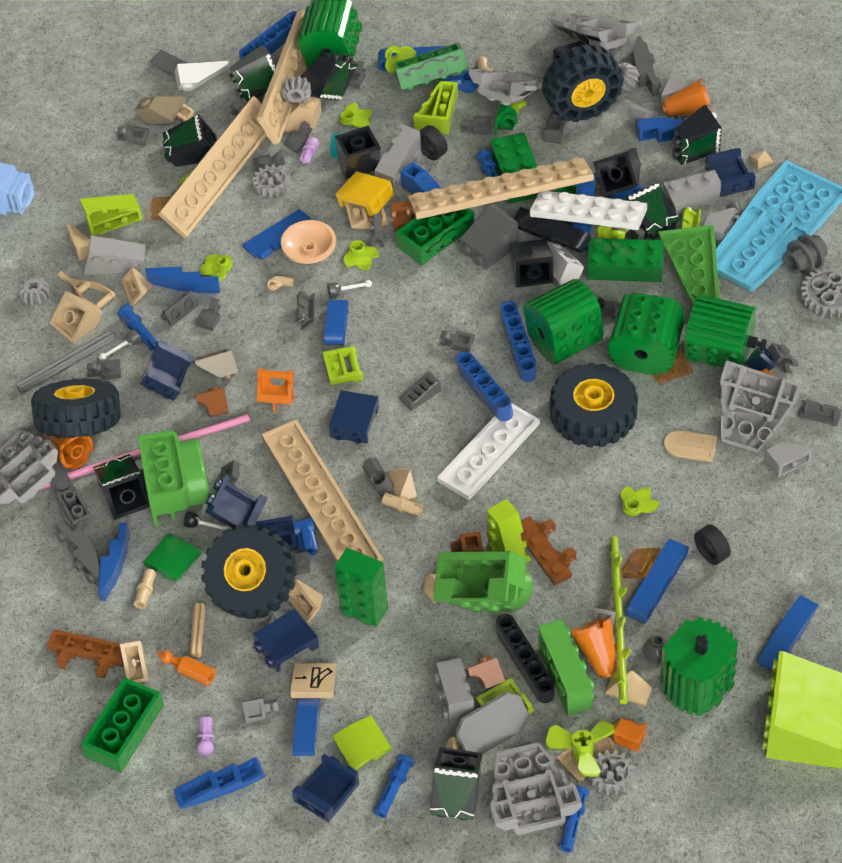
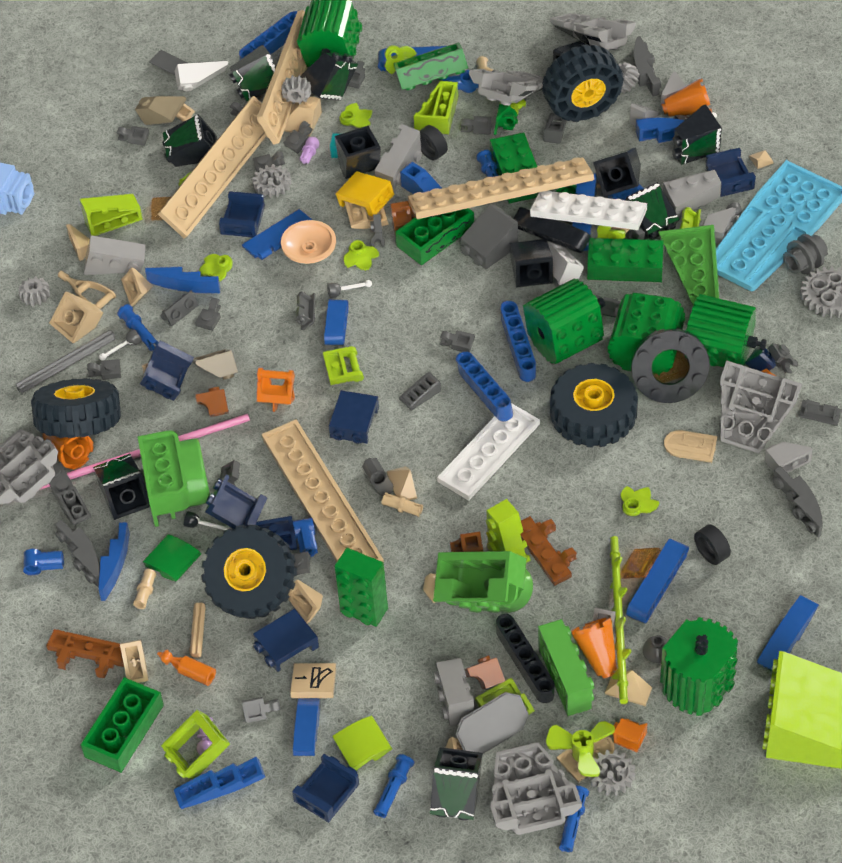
tan arm [267,276,294,291] -> none
none -> blue piece [23,549,64,575]
none -> lime window [161,710,230,780]
none -> dark blue panel [219,191,265,238]
none -> black plate [631,328,710,403]
none -> dark grey slope [773,466,823,538]

